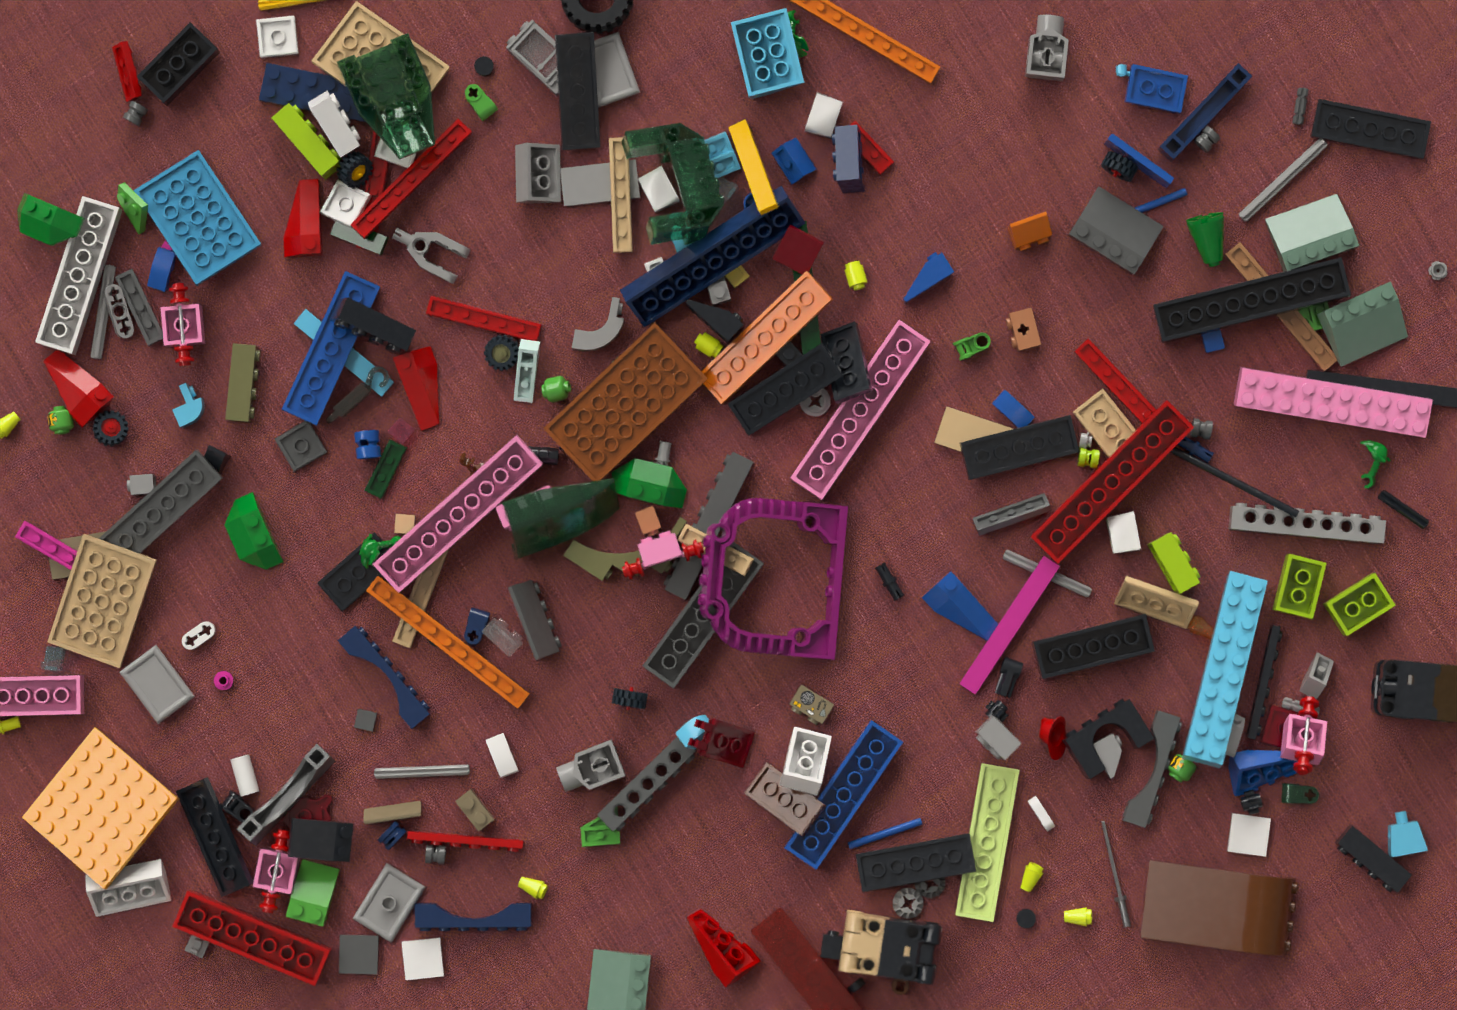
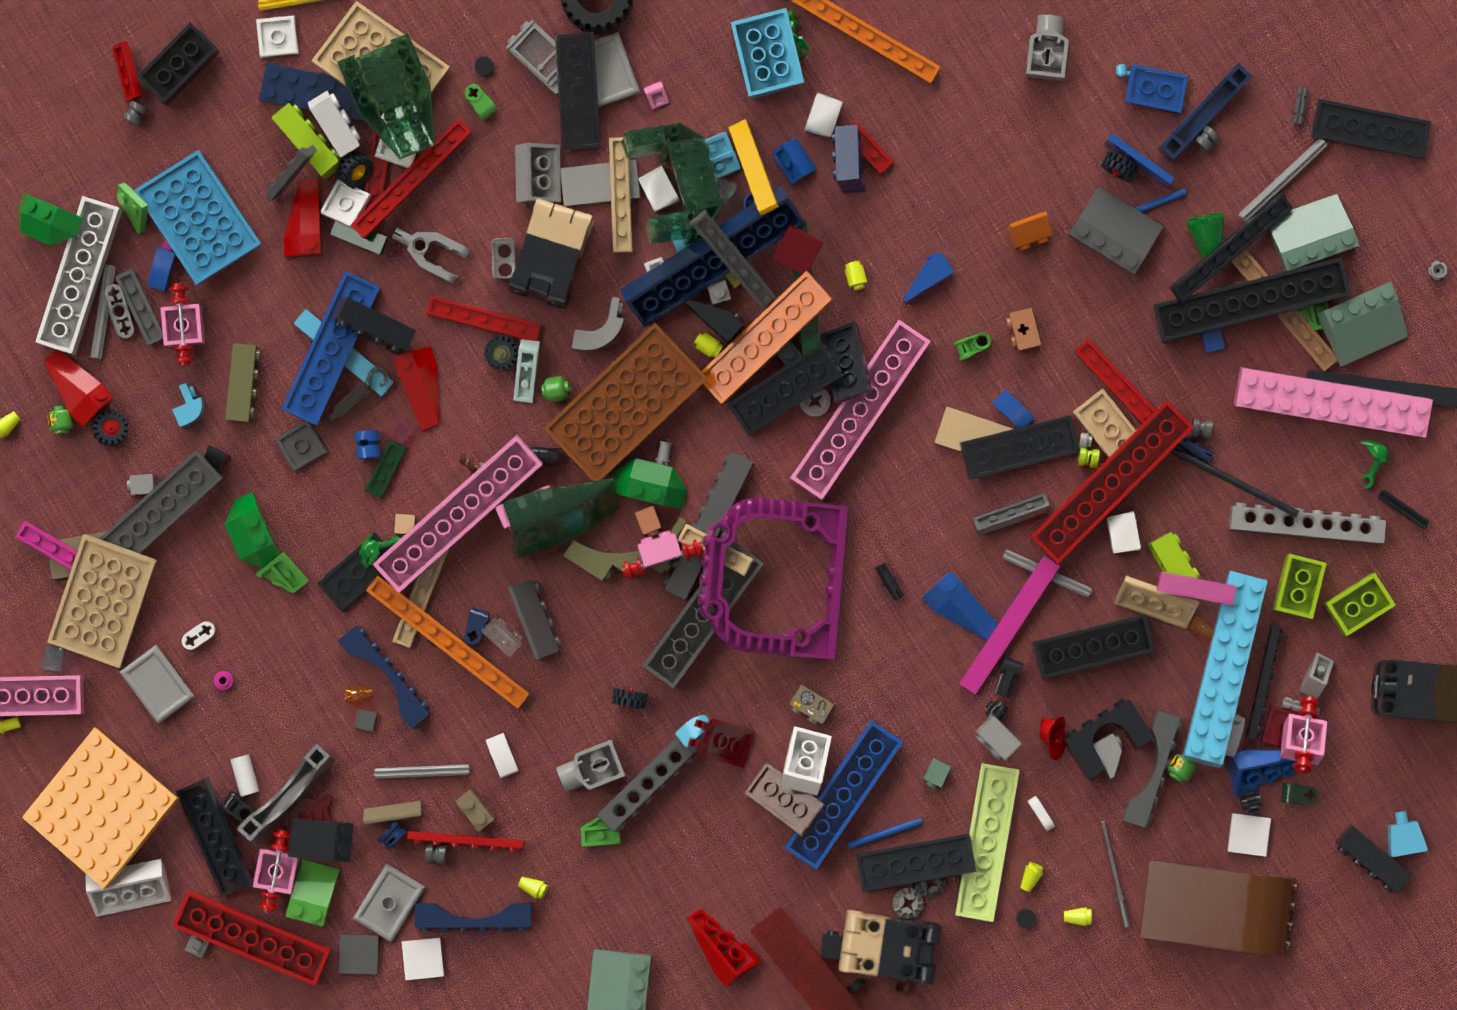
none -> bright green wing [256,552,309,593]
none -> dark grey plate [265,145,318,202]
none -> clear orange cone [344,685,372,704]
none -> white piece [492,238,515,279]
none -> black piece [509,198,594,310]
none -> bright pink slope [644,82,670,110]
none -> dark grey tile [690,210,778,311]
none -> sand green brick [923,758,951,789]
none -> dark pink tile [1157,571,1236,605]
none -> black tile [1169,193,1293,303]

